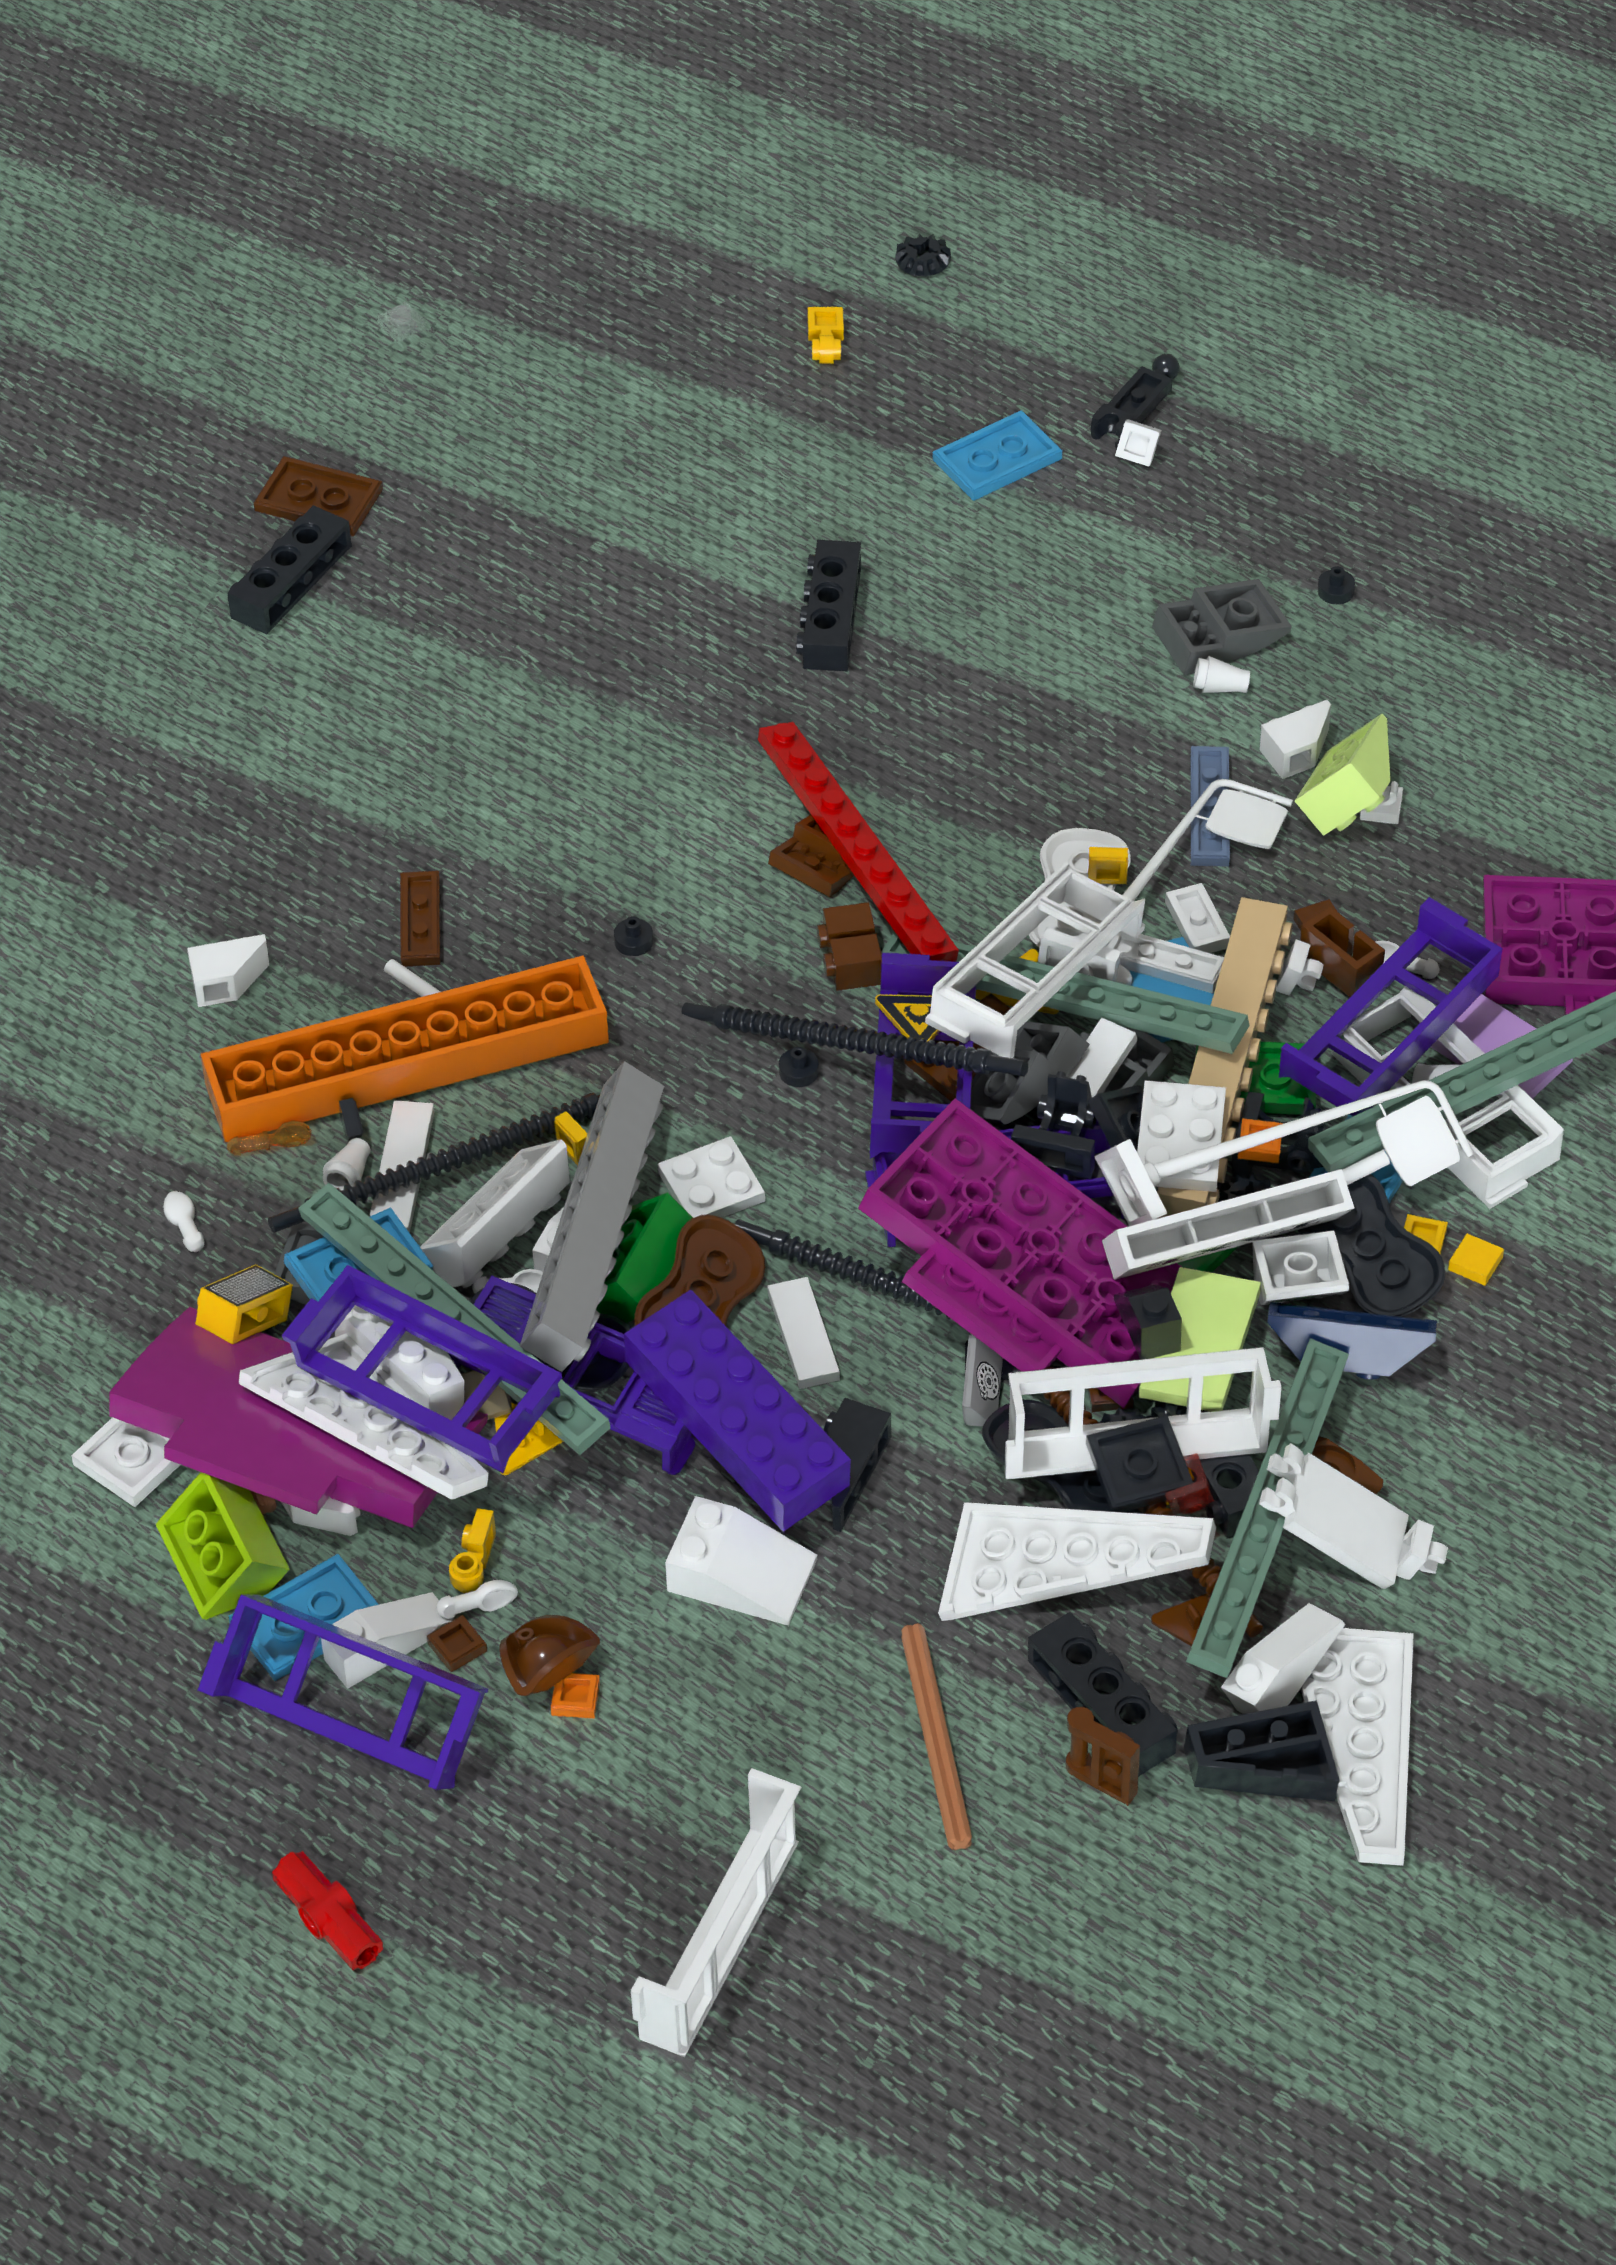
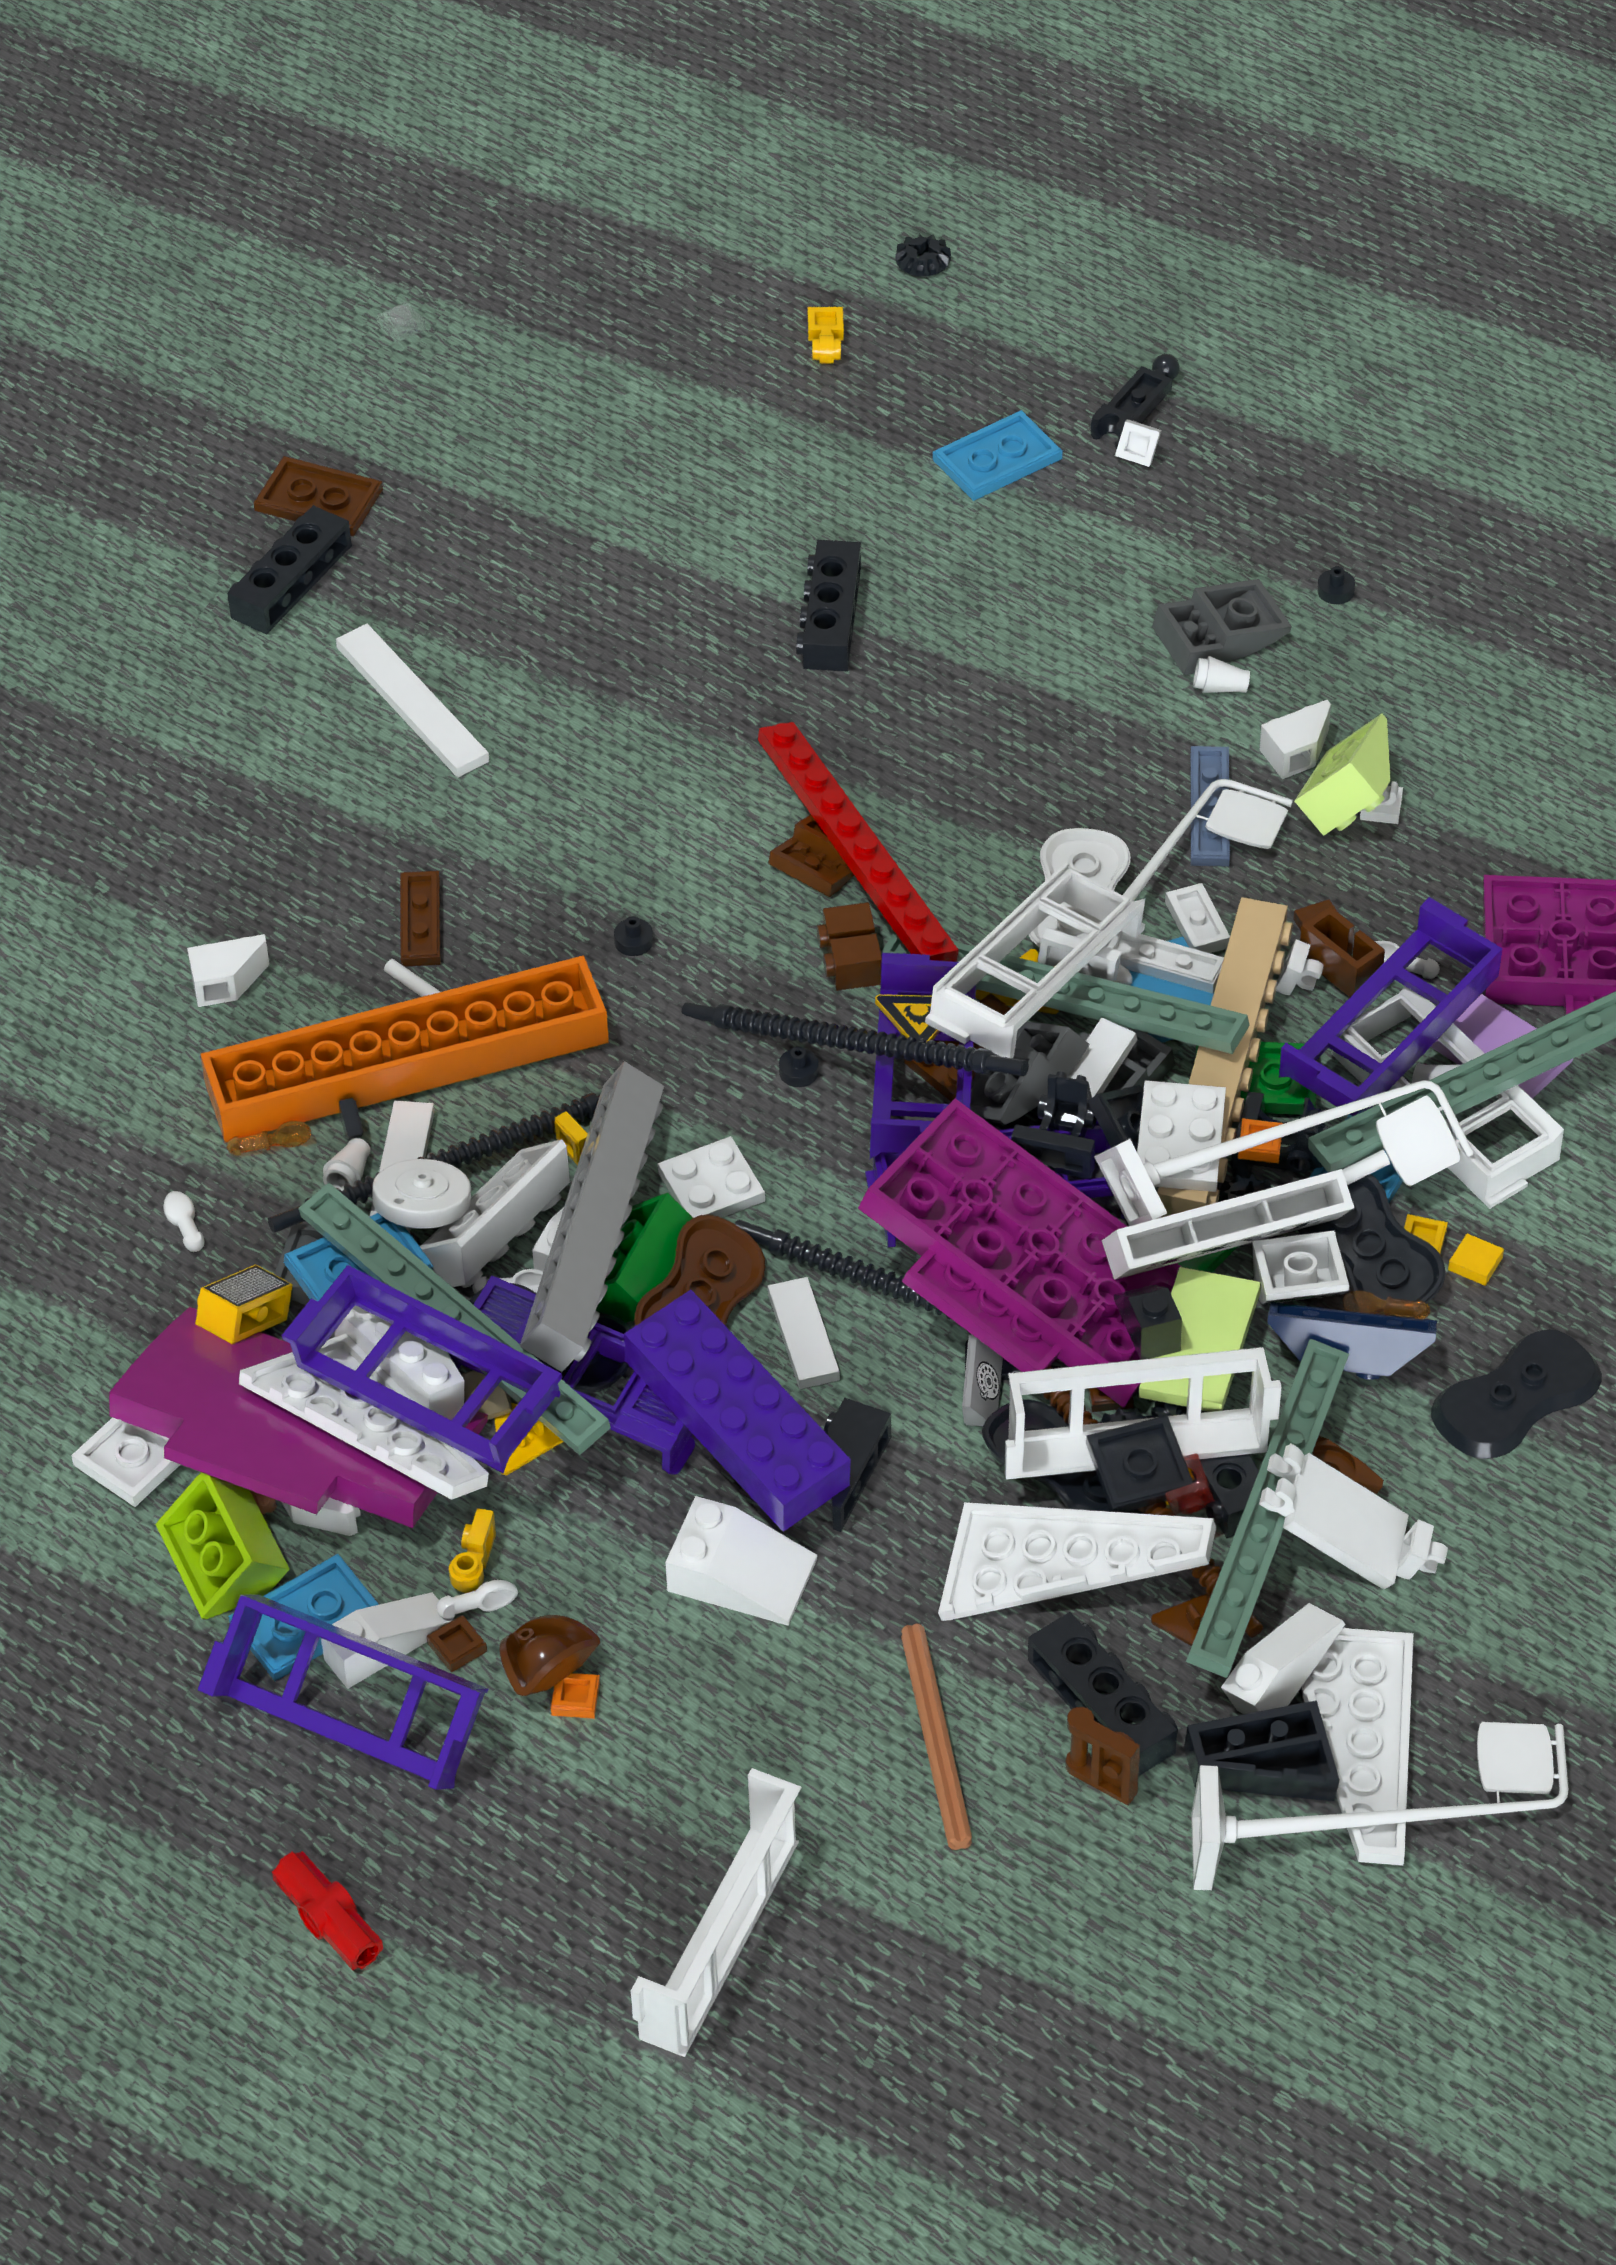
yellow tile [1088,847,1128,884] -> none
none -> white tile [336,623,489,778]
none -> white wheel [372,1159,471,1229]
none -> white piece [1191,1722,1569,1890]
none -> clear orange piece [1343,1291,1430,1319]
none -> black plate [1431,1329,1602,1459]

